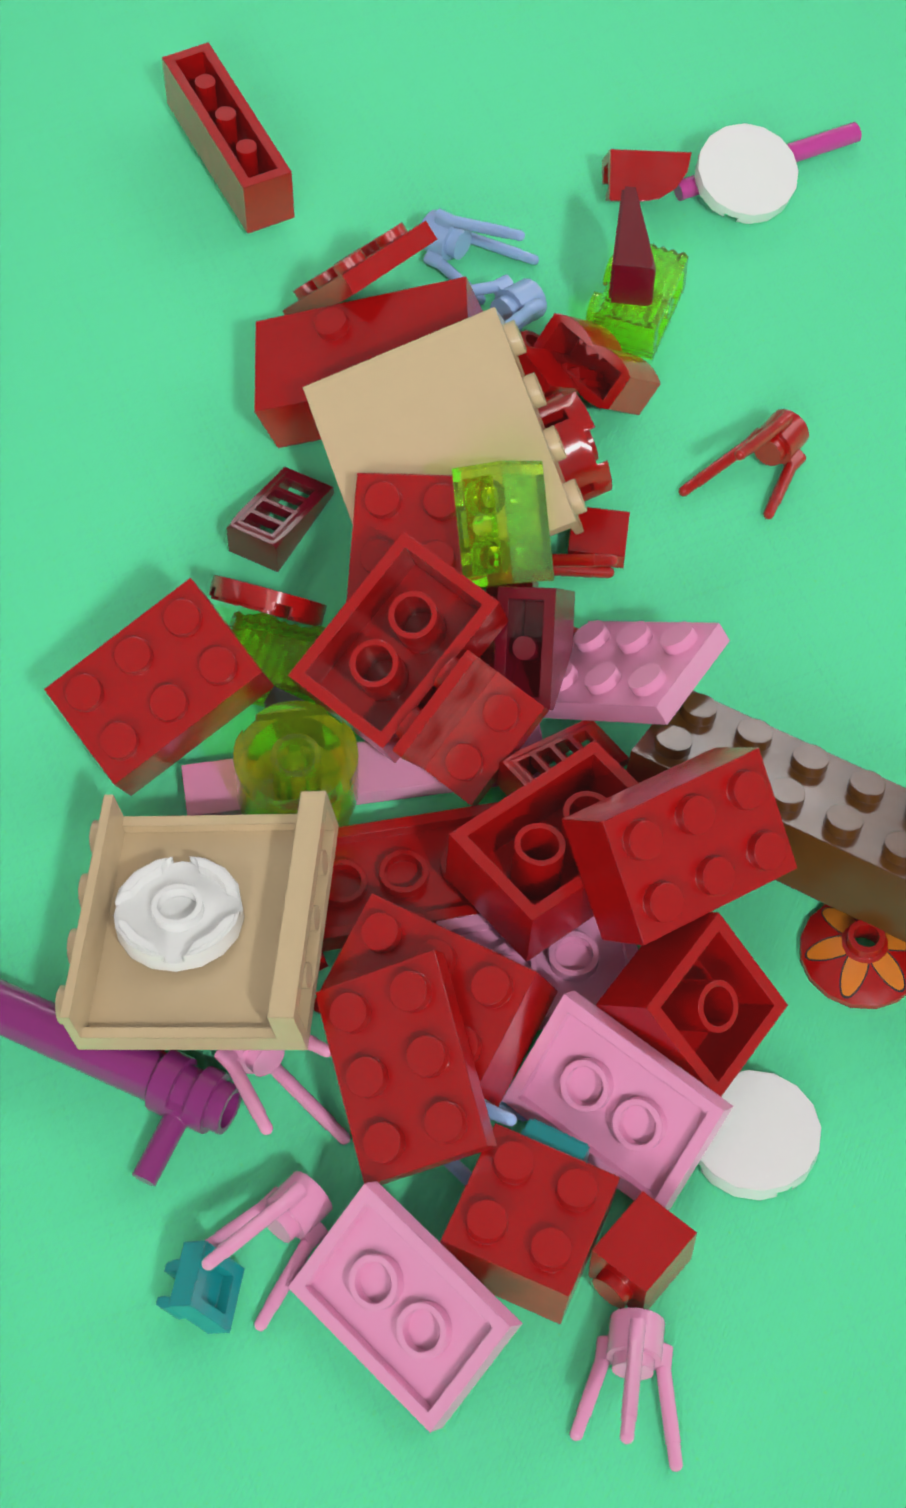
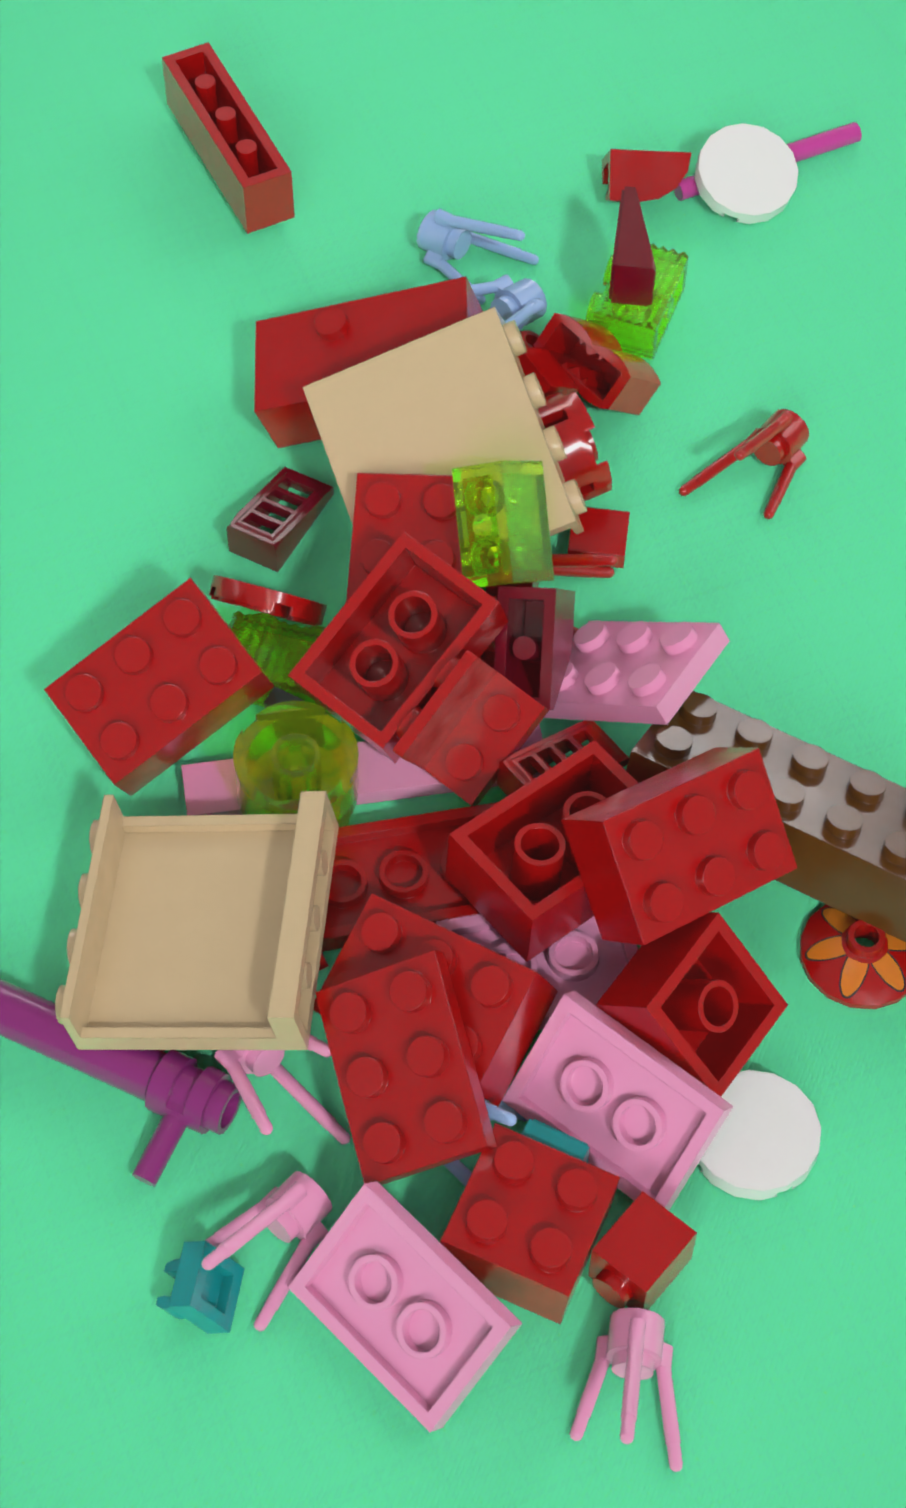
white tile [113,856,244,972] -> none
red plate [282,220,437,315] -> none

